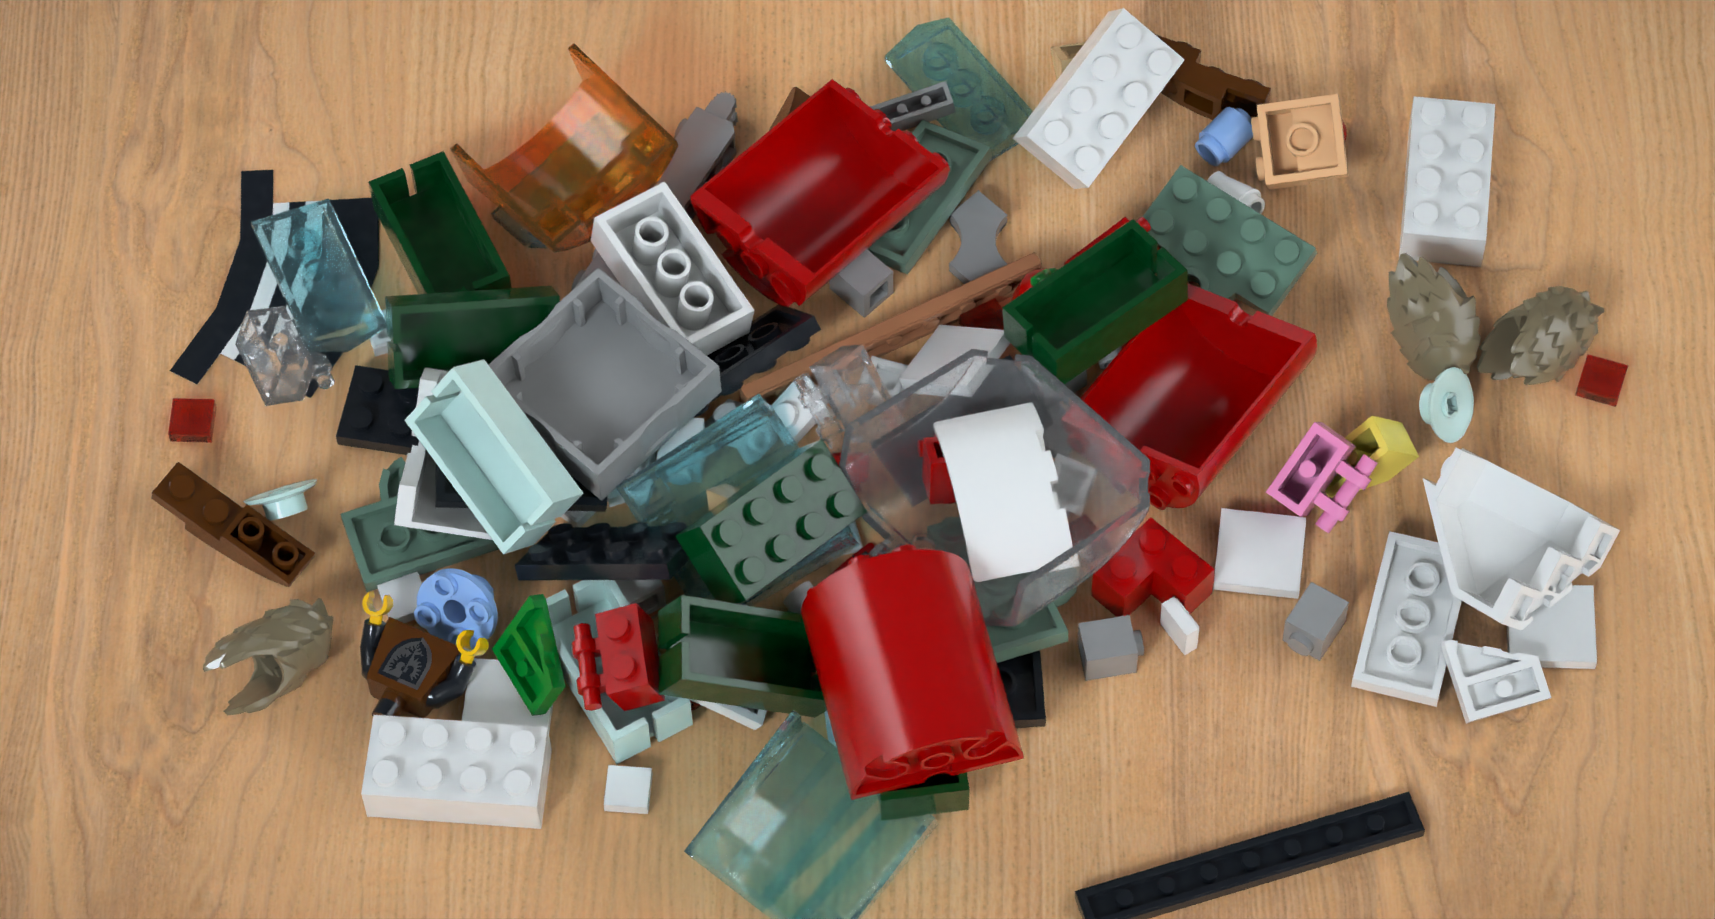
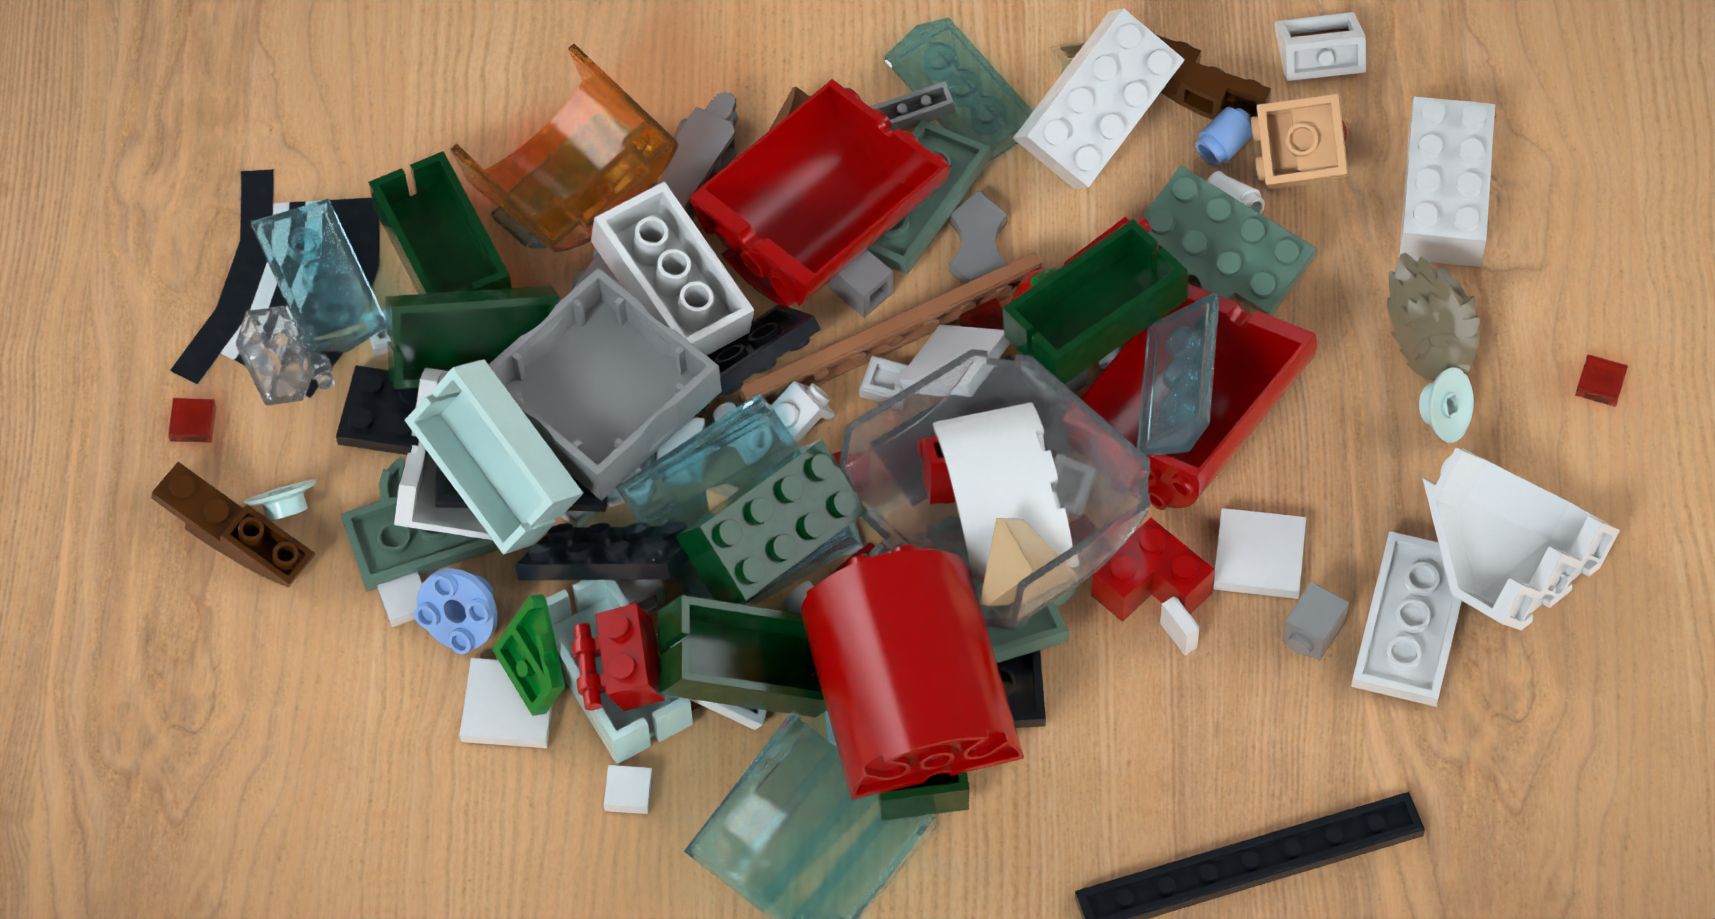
dark tan head [203,598,334,715] -> none
torso [360,591,489,718] -> none
white brick [361,715,552,829] -> none
clear brick [793,344,902,454] -> none
light grey brick [1077,615,1144,681] -> none
bright pink brick [1266,422,1378,533] -> none
light yellow slope [1325,416,1419,498] -> none
white wing [1440,640,1552,724] -> none
dark tan head [1477,286,1604,385] -> none
white tile [1507,585,1597,669] -> none
none -> tan slope [980,518,1074,606]
none -> clear light blue slope [1137,292,1219,456]
none -> white tile [1275,12,1366,81]

